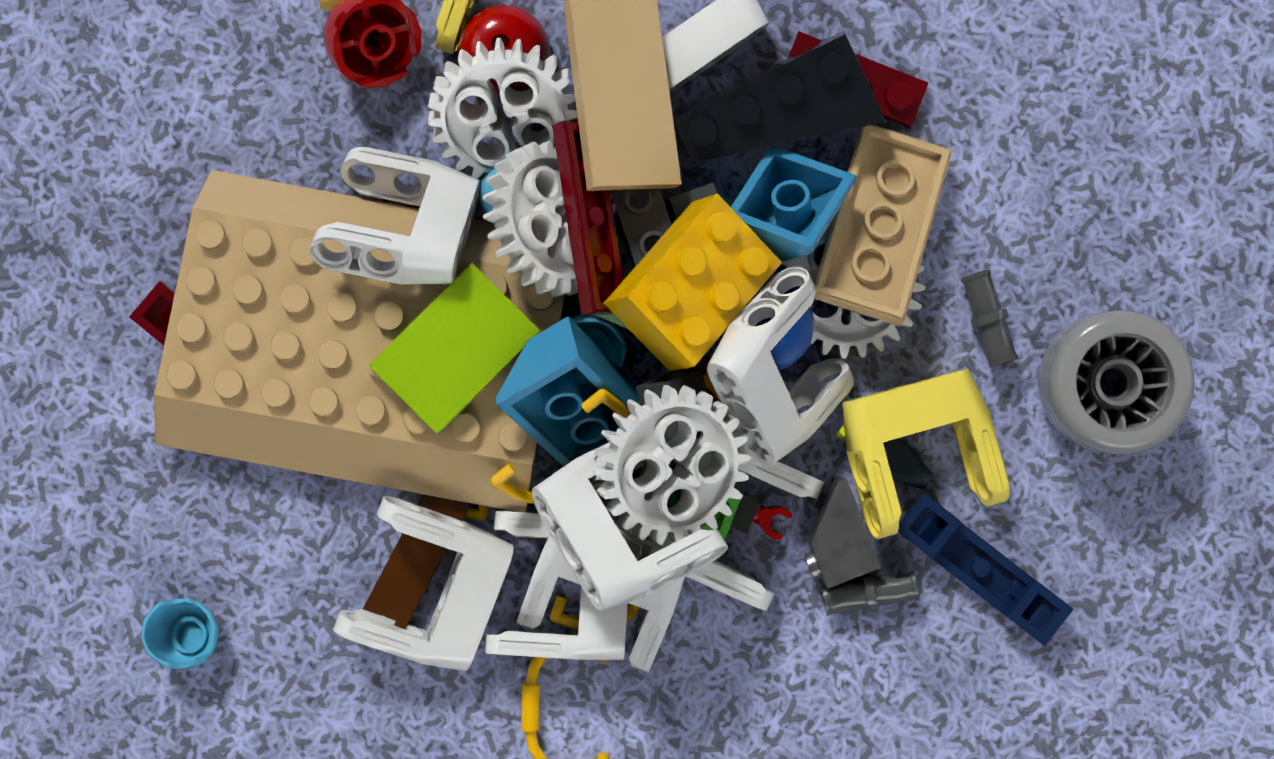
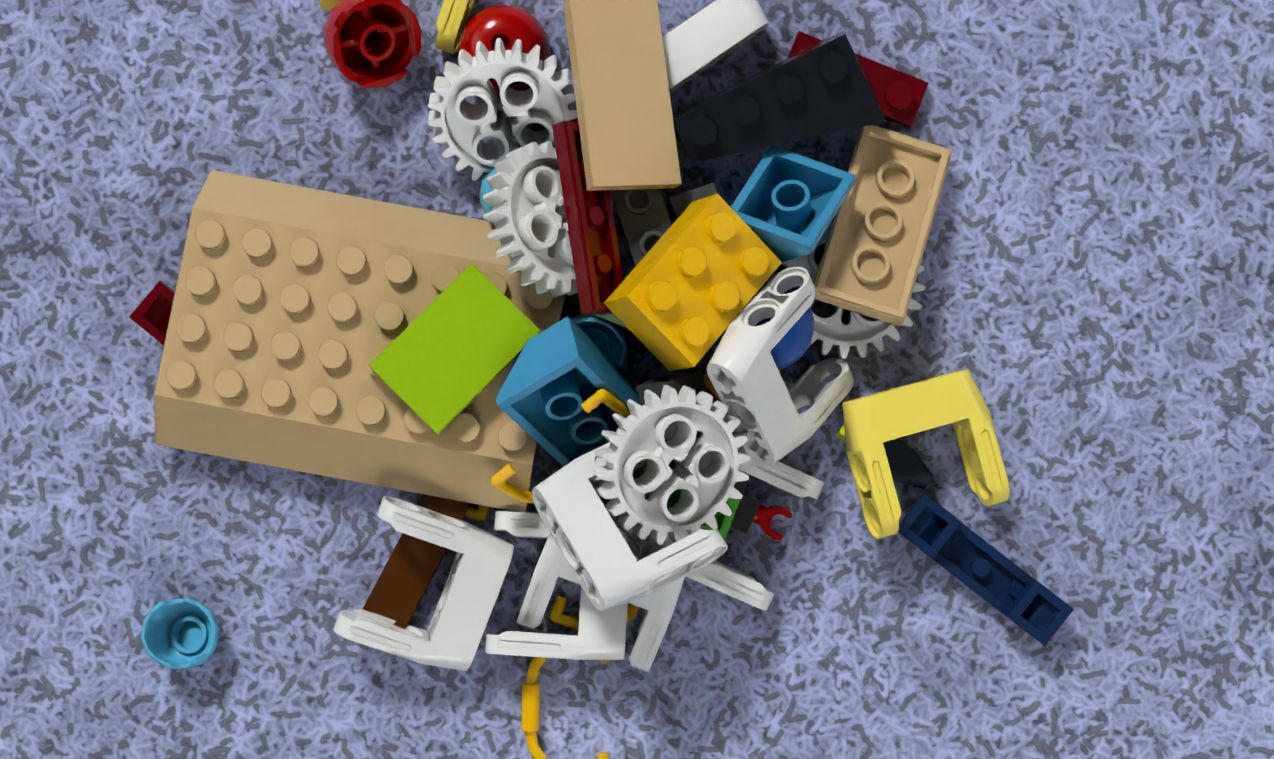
white connector [309,147,480,285] -> none
flat silver slope [803,477,881,588] -> none
dark grey pin [821,570,920,616] -> none
dark grey pin [961,270,1019,368] -> none
light grey wheel [1038,310,1194,455] -> none

